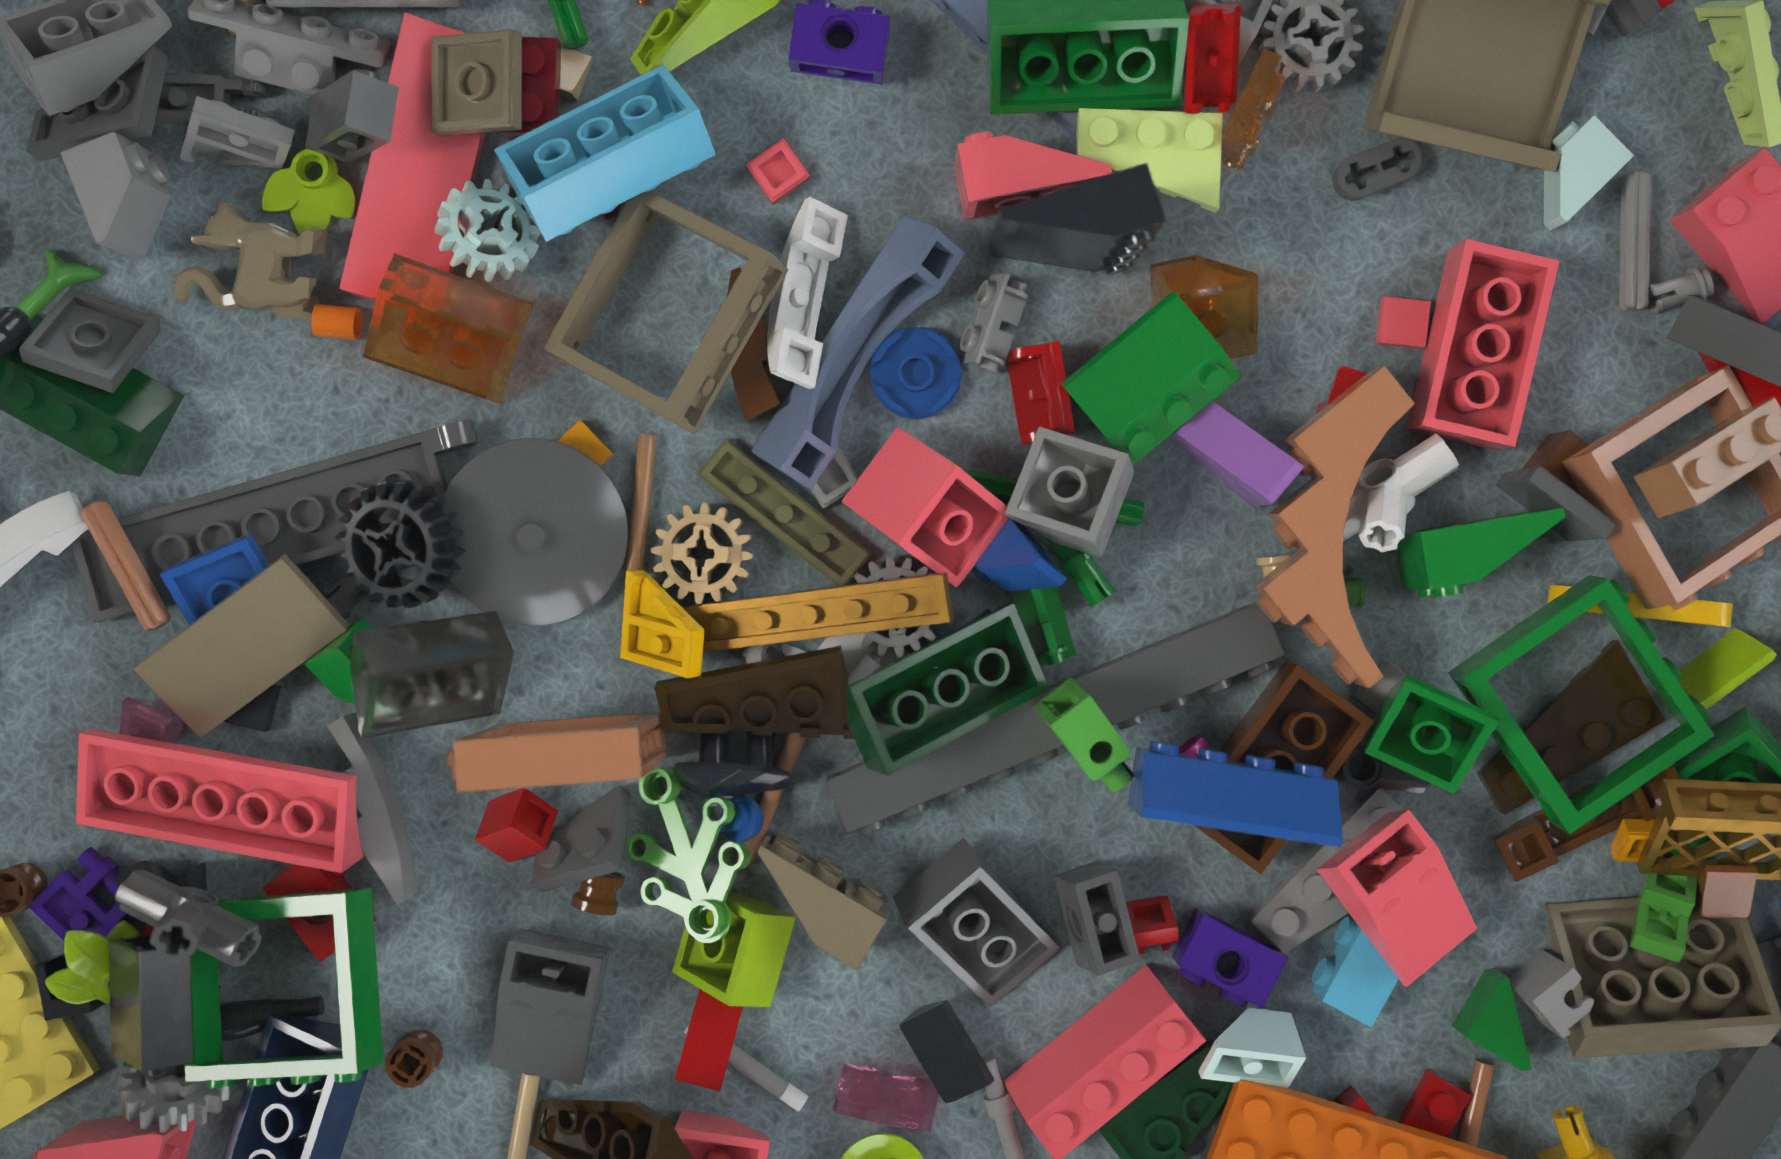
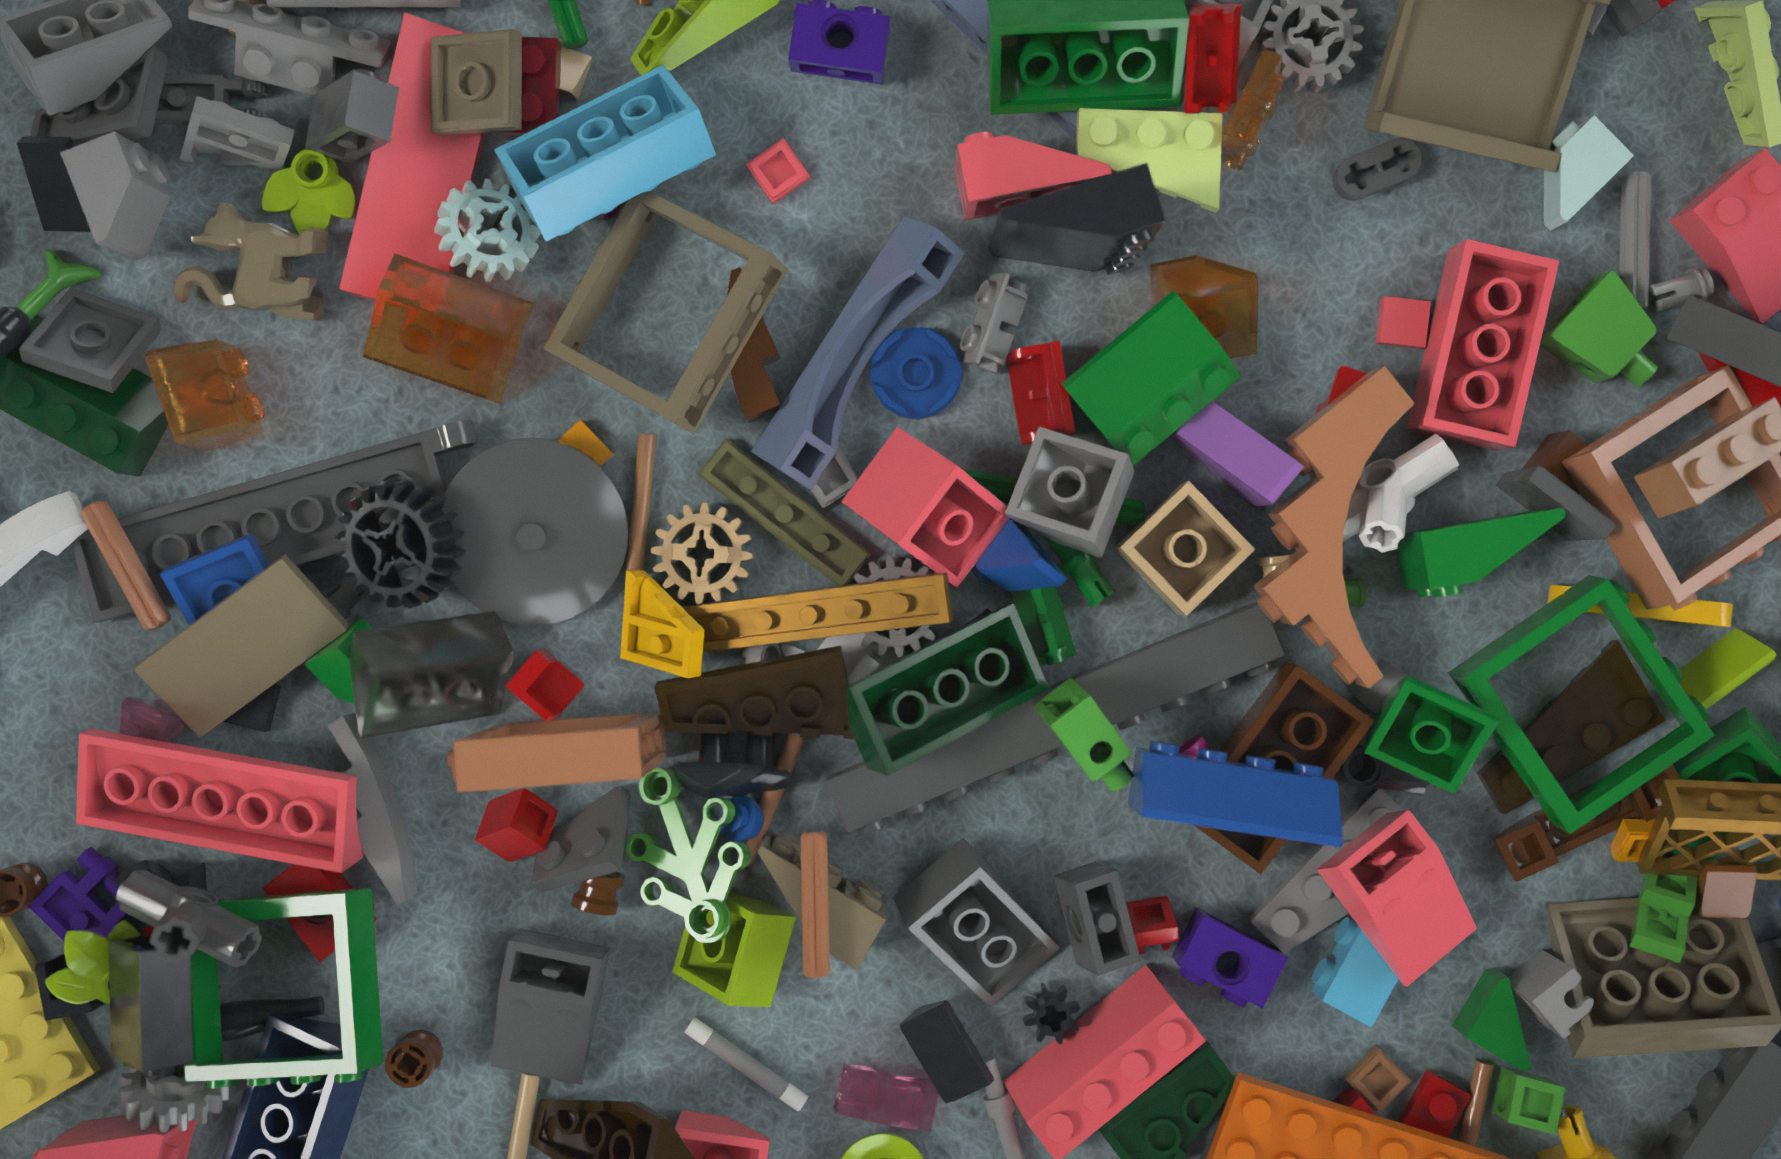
orange hinge [311,304,363,340] -> none
red tile [674,989,743,1091] -> none
white slope [767,197,848,389] -> none
light aqua slope [1199,1008,1306,1088] -> none
none -> black tile [17,136,91,232]
none -> clear orange slope [143,339,265,451]
none -> red panel [505,649,584,723]
none -> nougat axle [800,831,830,978]
none -> black gear [1023,983,1081,1044]
none -> tan brick [1113,481,1255,616]
none -> medium nougat tile [1343,1045,1411,1113]
none -> bright green brick [1493,1066,1565,1135]
none -> bright green torso [1540,270,1658,387]

